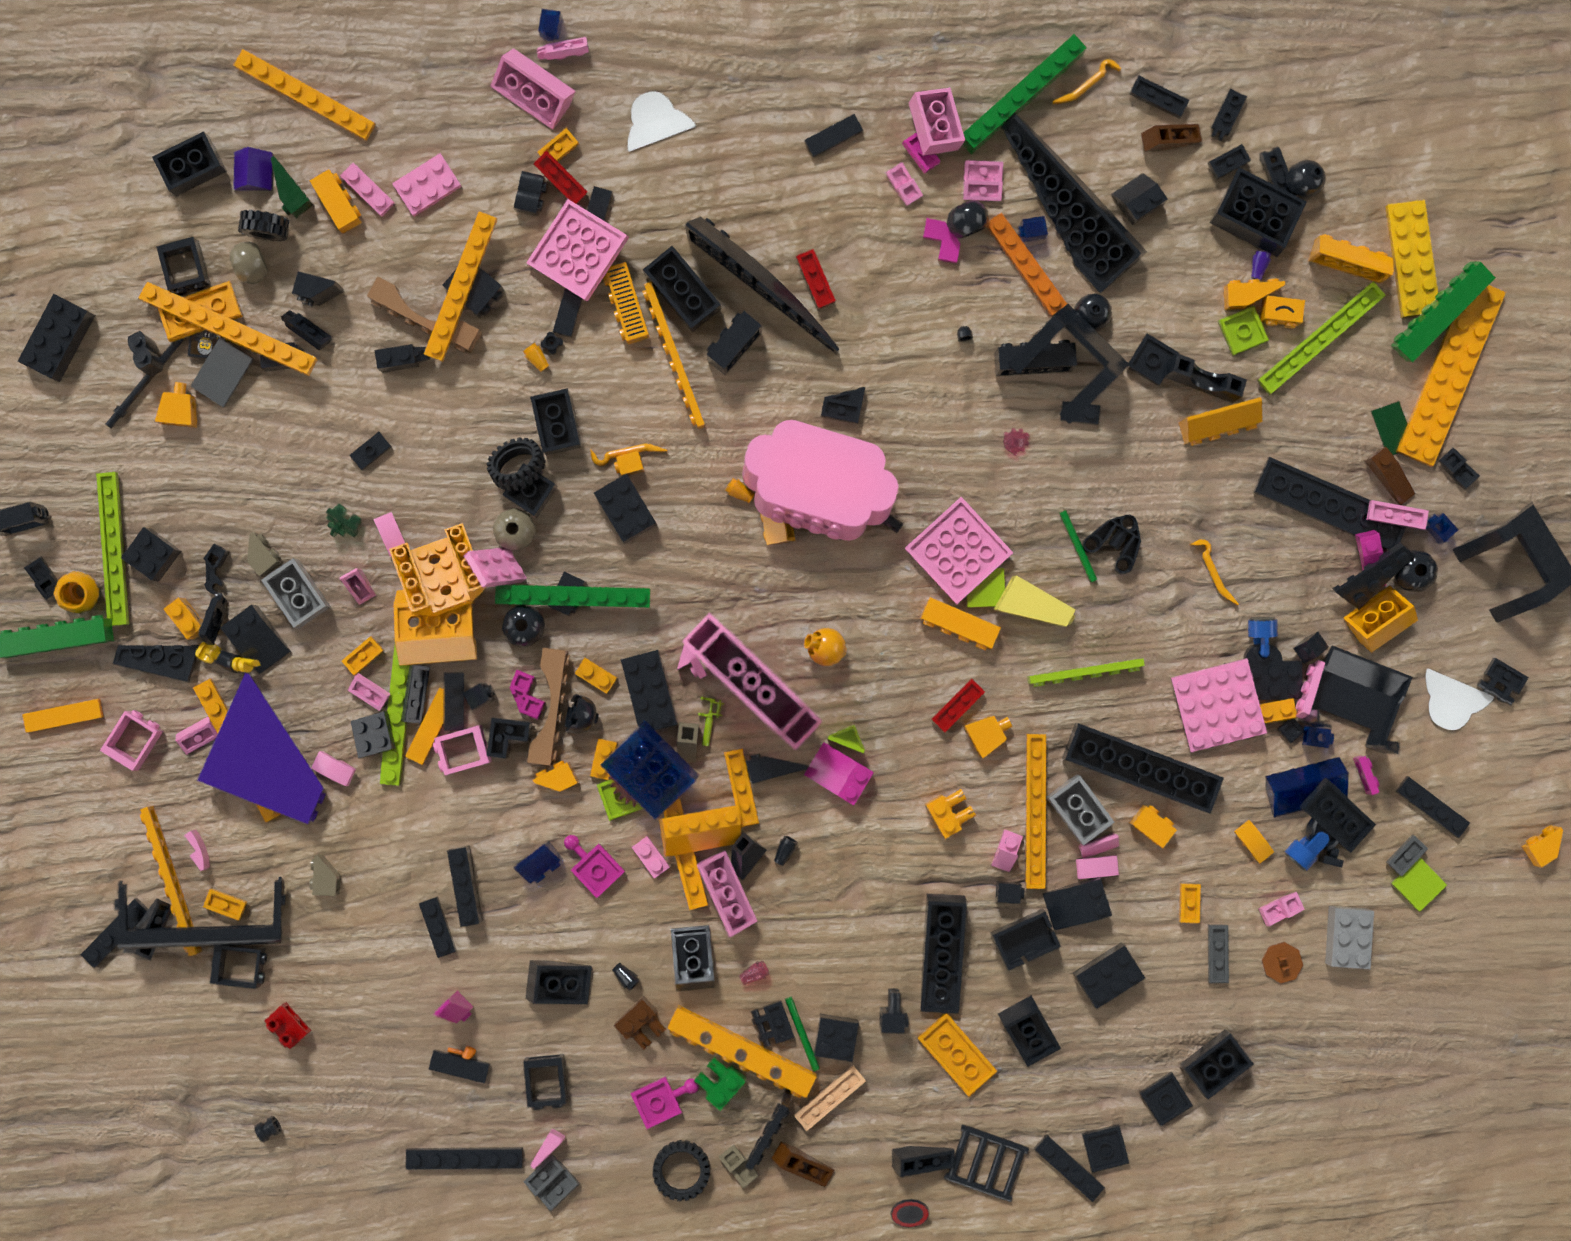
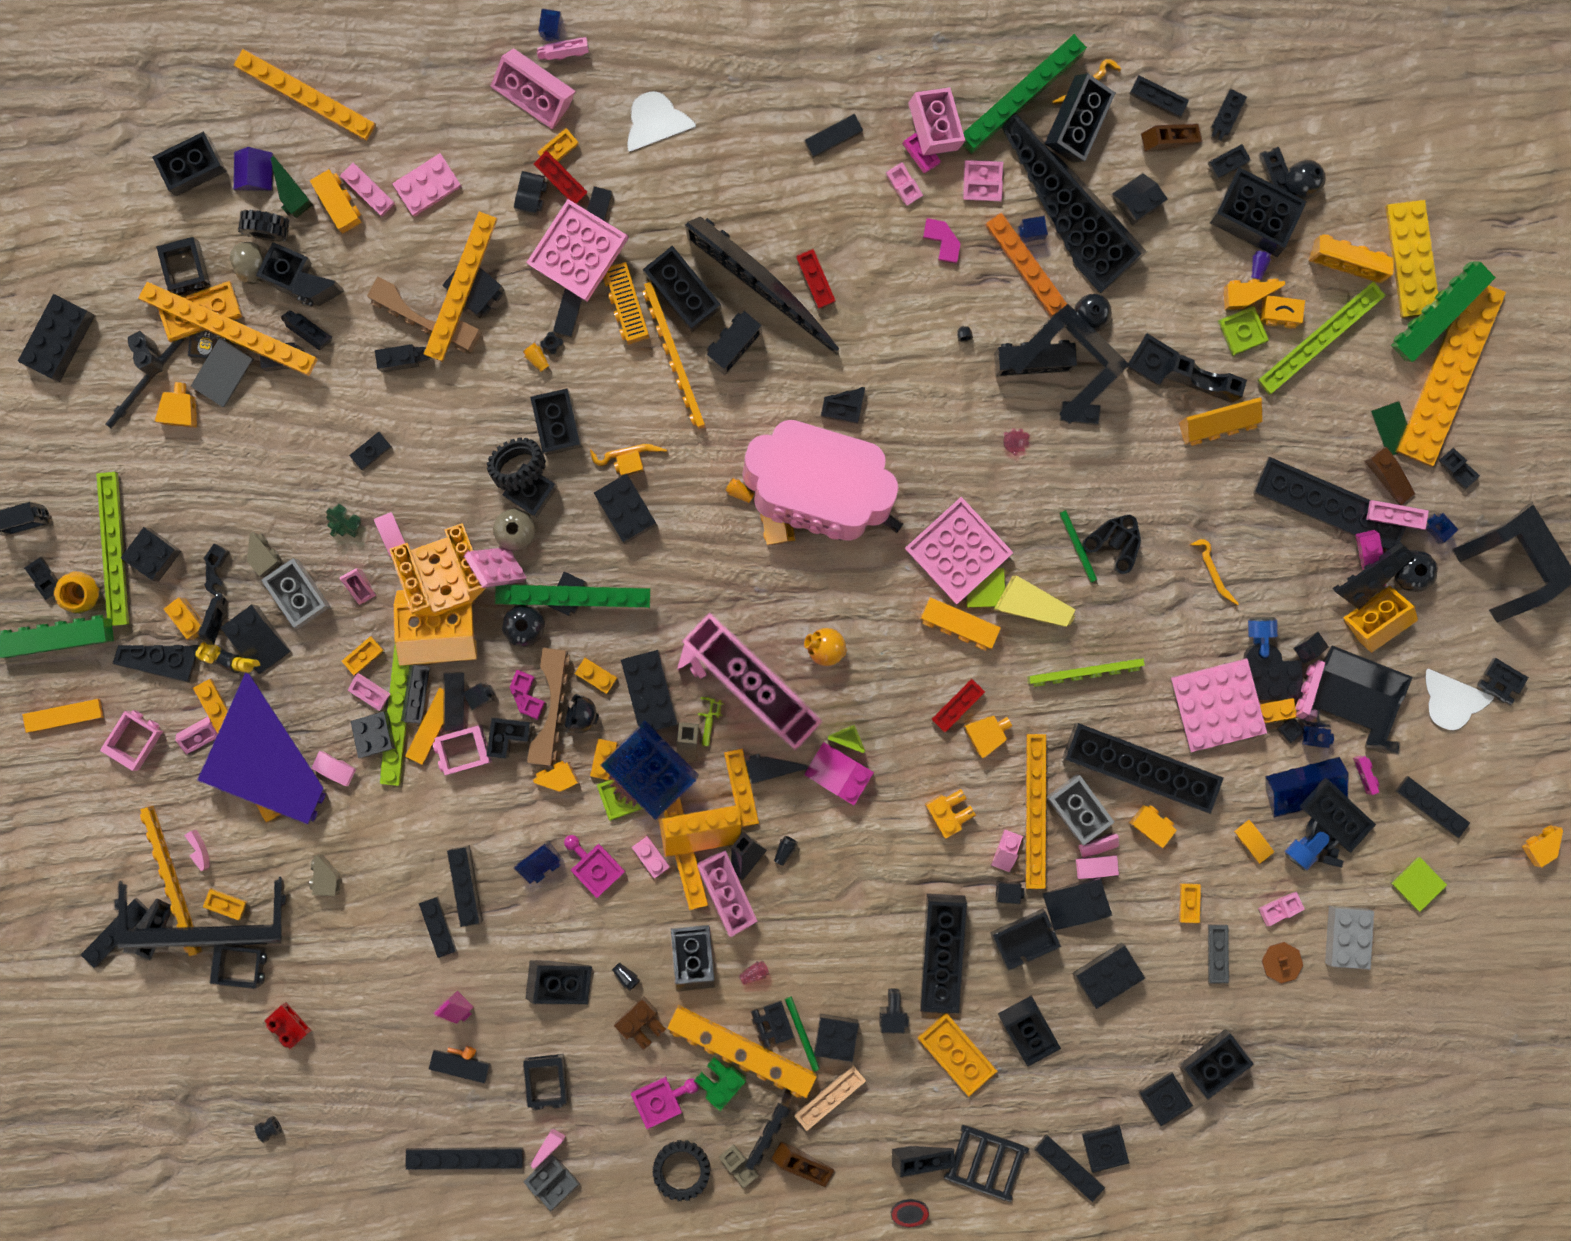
black piece [947,201,989,239] -> none
dark grey plate [1386,835,1428,876] -> none
none -> black slope [256,242,312,298]
none -> black brick [1044,73,1116,163]

